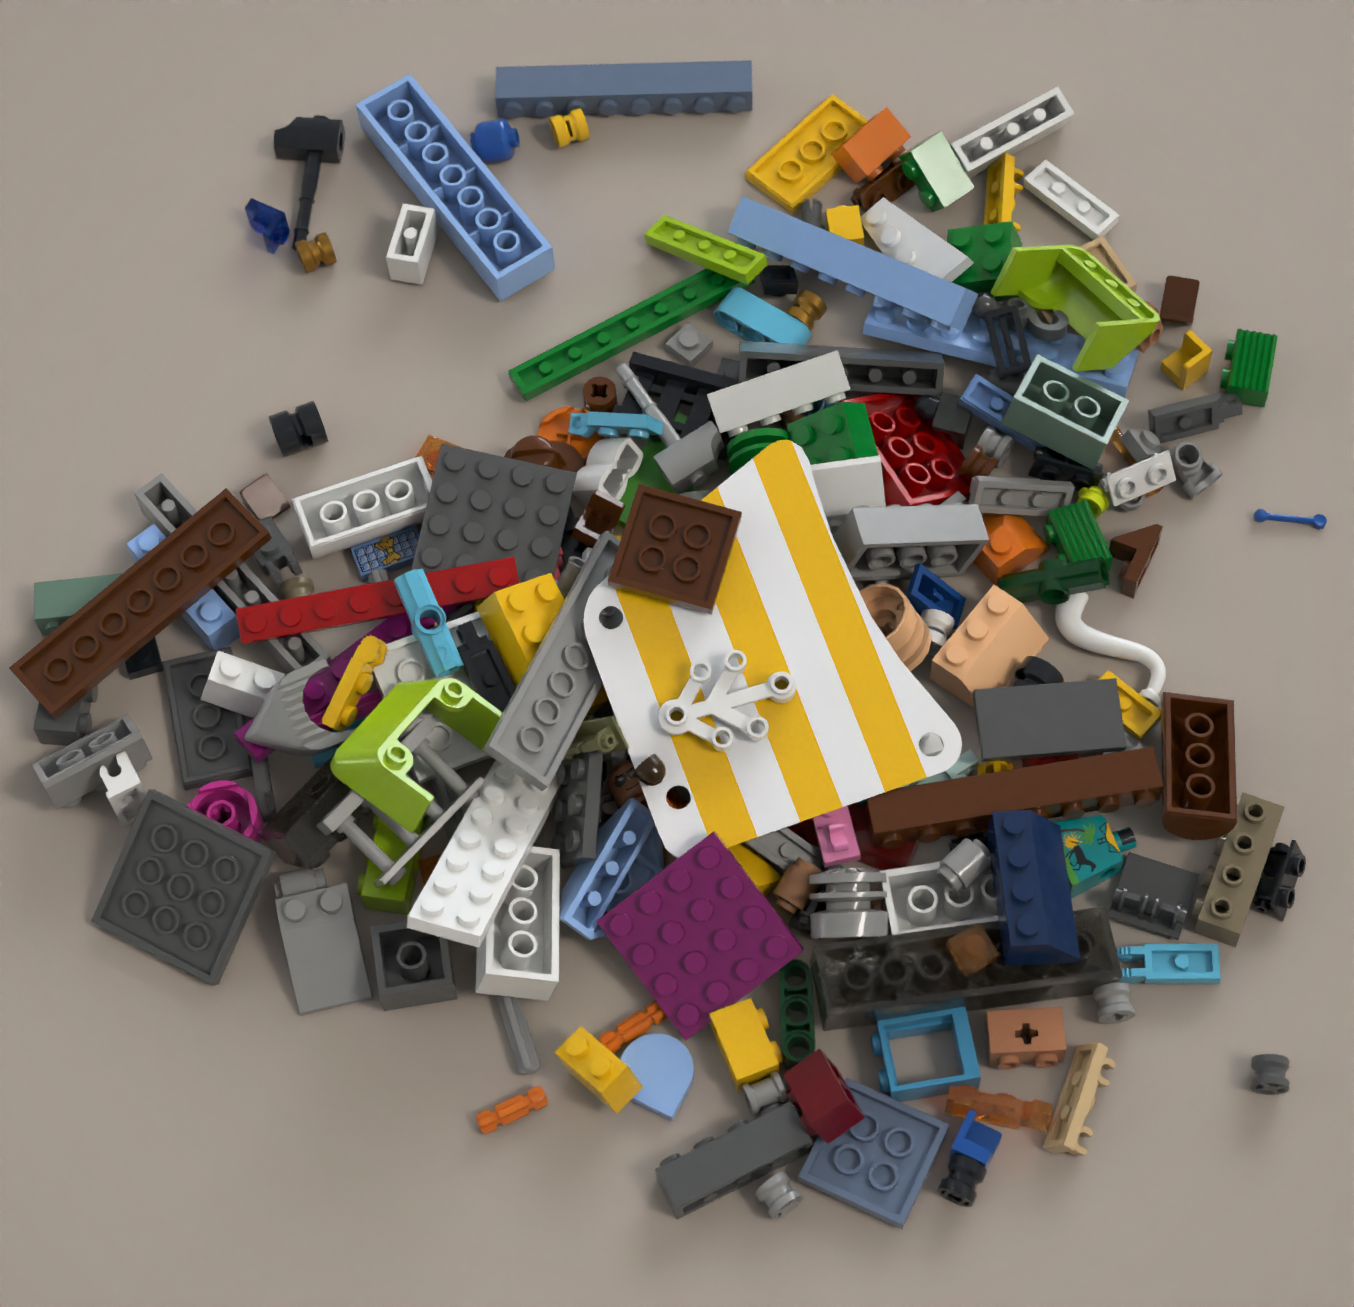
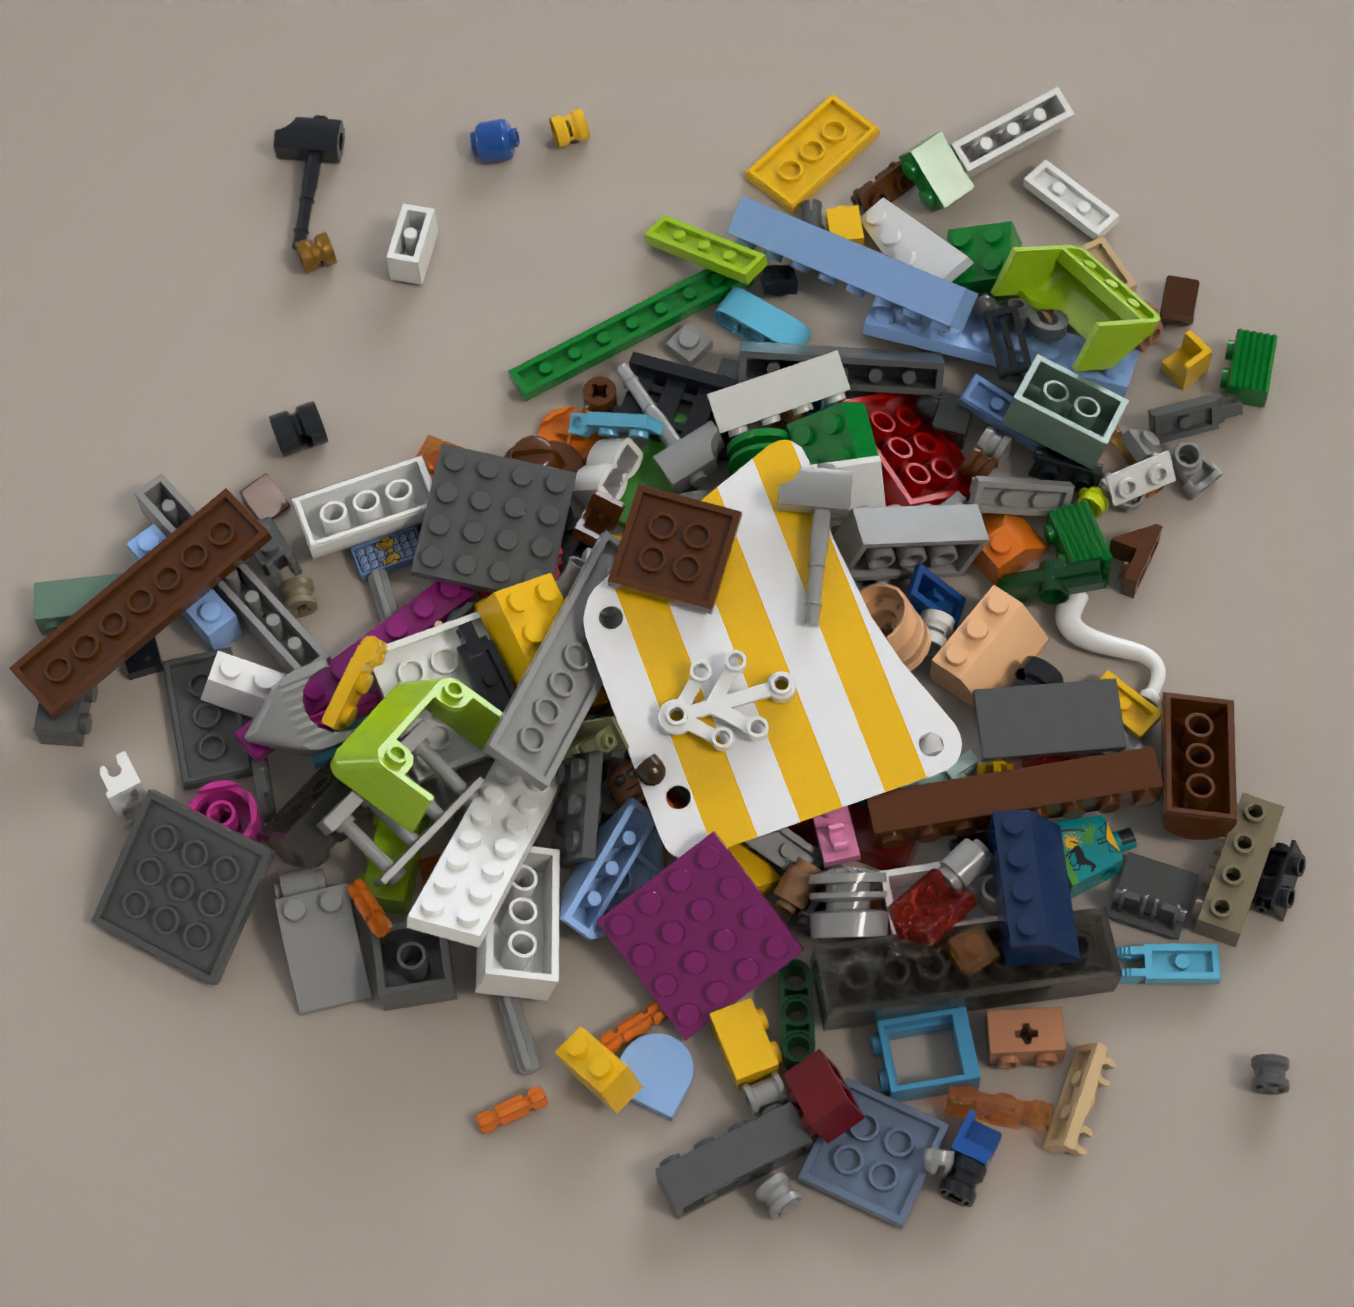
light grey slope [32,714,153,810] -> none
red plate [235,557,519,645] -> none
clear blue bracket [245,198,290,254] -> none
light blue brick [356,74,555,302] -> none
medium azure piece [394,568,464,678] -> none
sand blue brick [495,60,753,118] -> none
pearl gold wheel [784,290,827,331] -> none
orange brick [831,107,911,184] -> none
yellow plate [984,153,1024,232] -> none
light grey wheel [1093,982,1135,1024] -> none
blue hinge [1254,509,1327,530] -> none
none -> orange axle [347,879,393,938]
none -> light grey piece [777,463,853,627]
none -> clear red bracket [888,868,978,945]
none -> light grey hinge [923,1147,955,1176]

